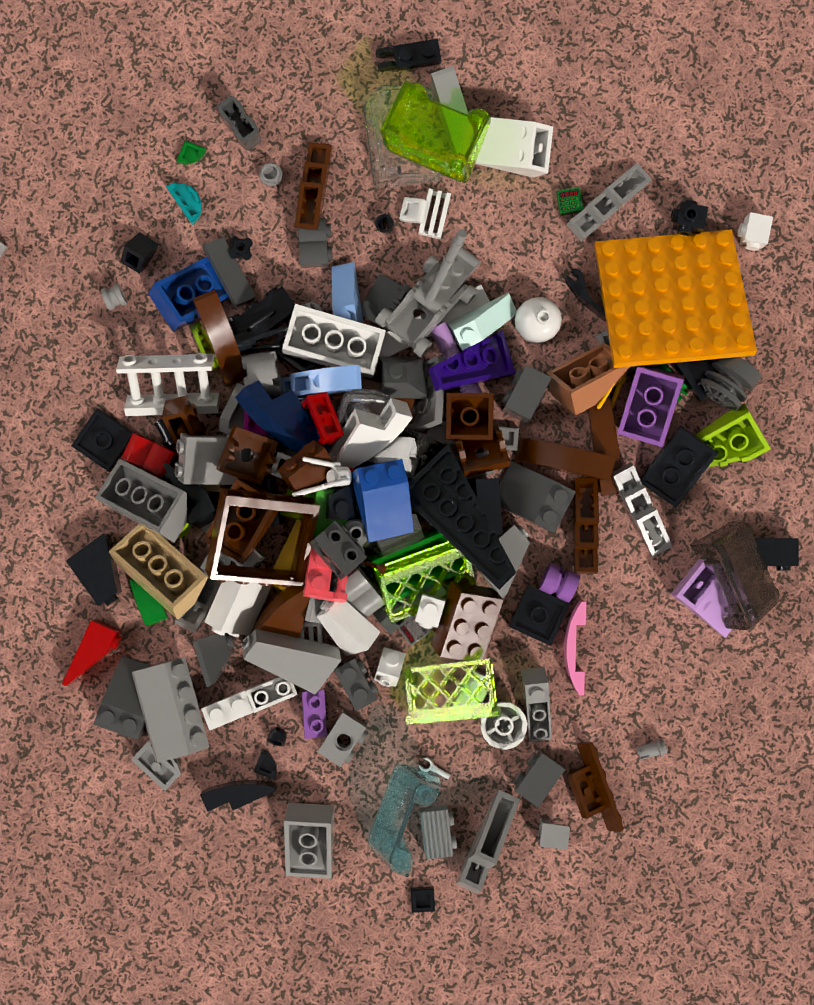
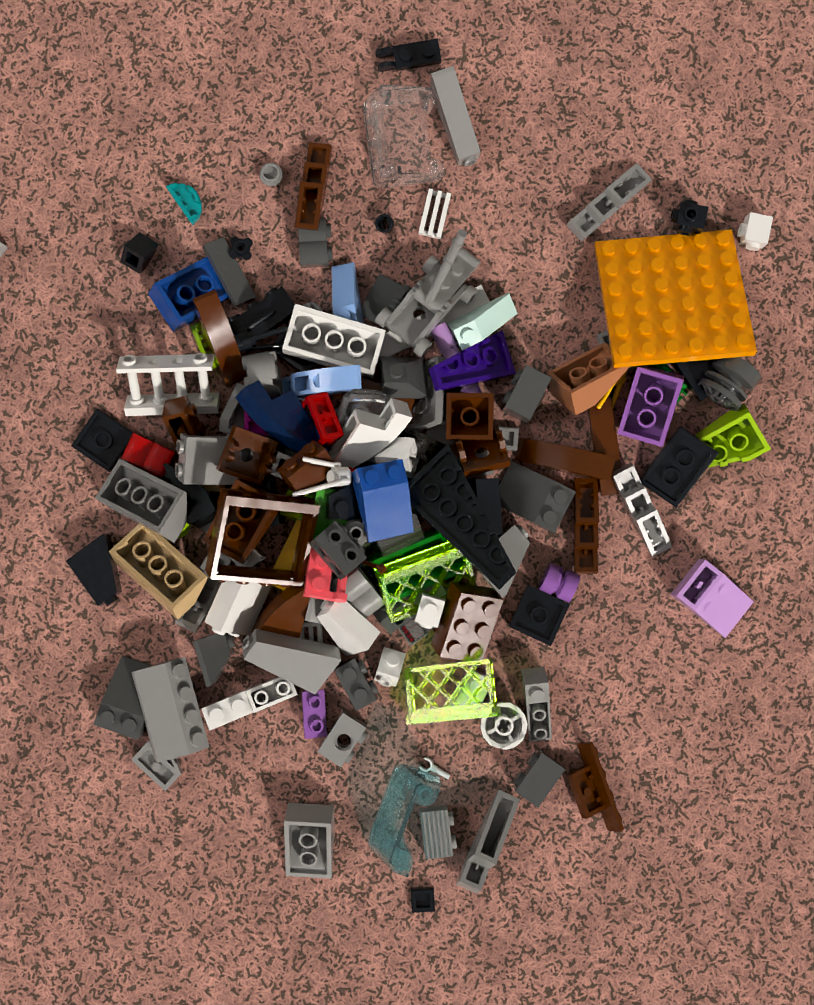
red slope [62,619,122,686] -> none
light grey wheel [101,283,128,311] -> none
green slope [129,579,168,626] -> none
black pin [154,419,176,449] -> none
green tile [176,140,207,165] -> none
black slope [200,780,278,812] -> none
dark grey brick [218,96,261,151] -> none
black tile [254,749,277,780] -> none
black hinge [267,727,287,747] -> none
clear neon green windscreen [380,81,491,183] -> none
white tile [399,197,427,224] -> none
white slope [474,116,553,177] -> none
white cylinder [514,297,562,344] -> none
light grey panel [537,818,570,850] -> none
tile [556,187,583,215] -> none
bright pink slope [564,601,586,695] -> none
black arm [565,269,606,322] -> none
light grey pin [636,739,667,761] -> none
clear smoke windscreen [690,520,780,630] -> none
black brick [746,538,799,571] -> none

